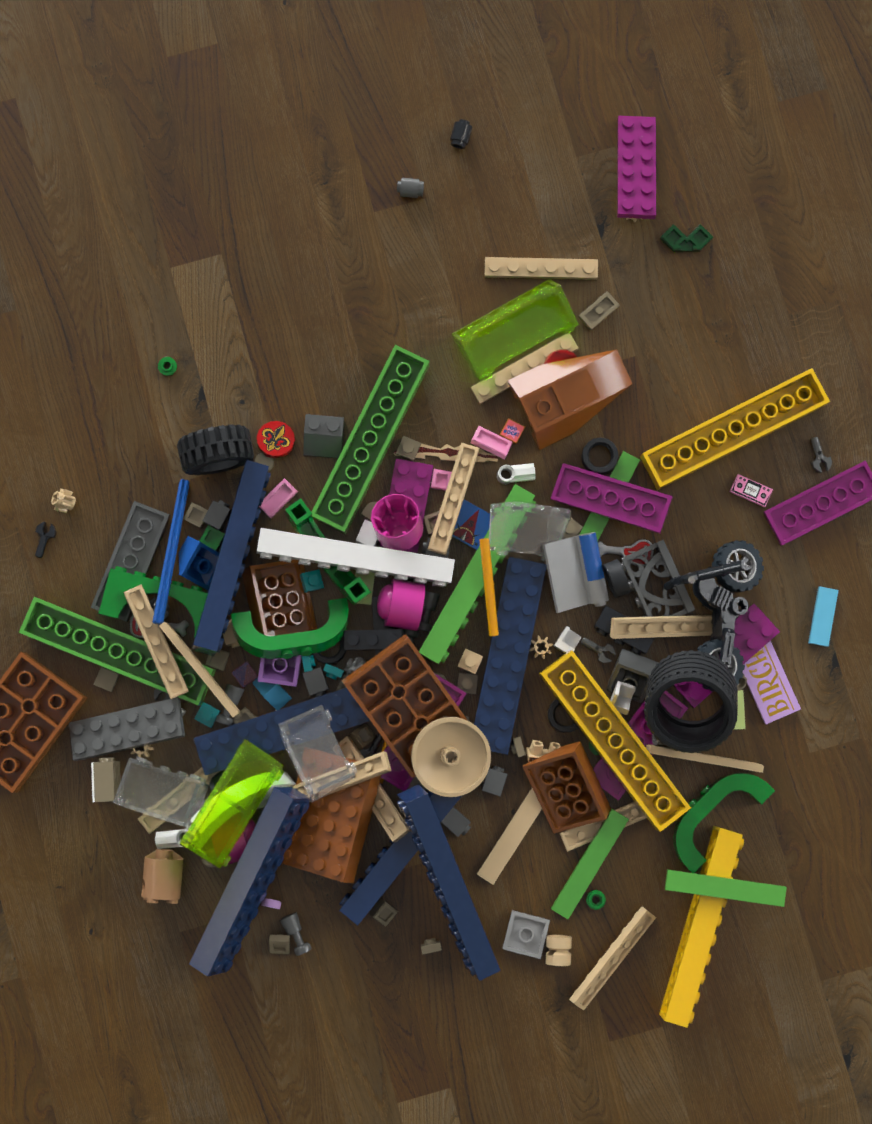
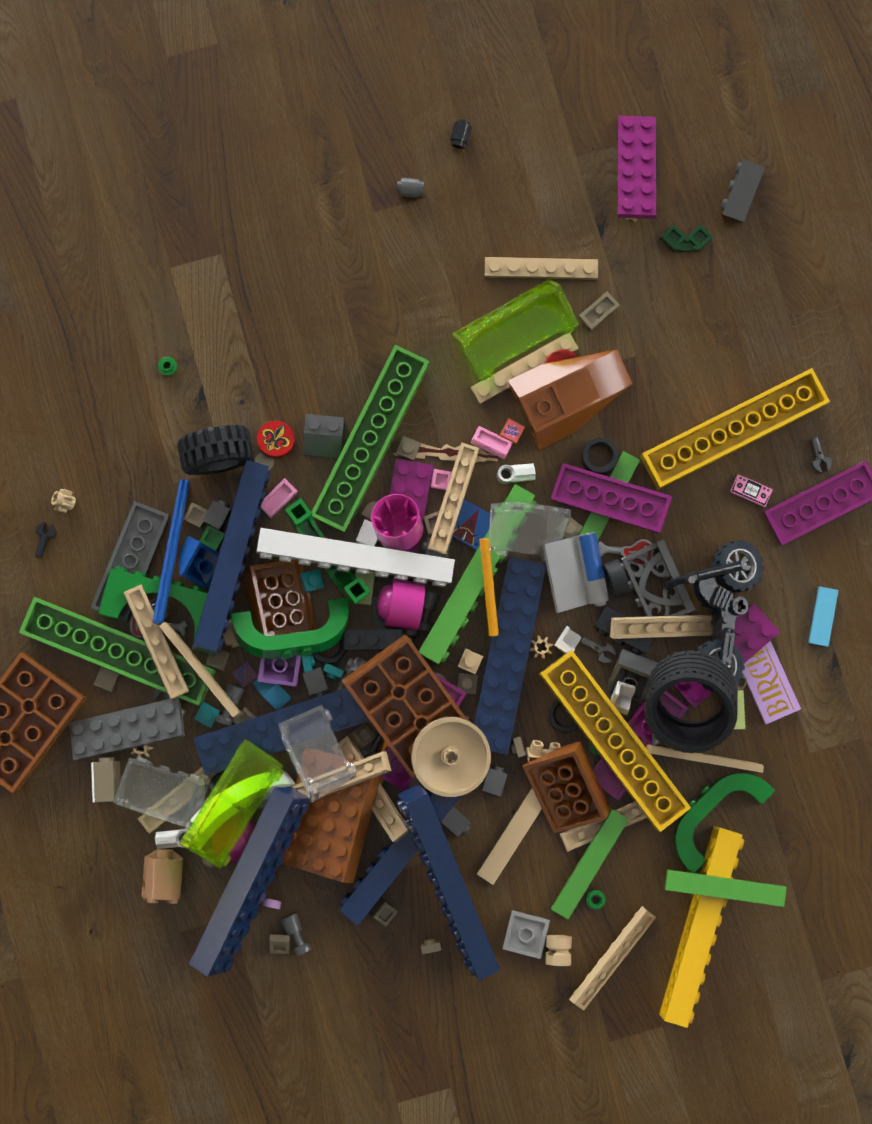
none -> dark grey wedge [720,159,765,222]

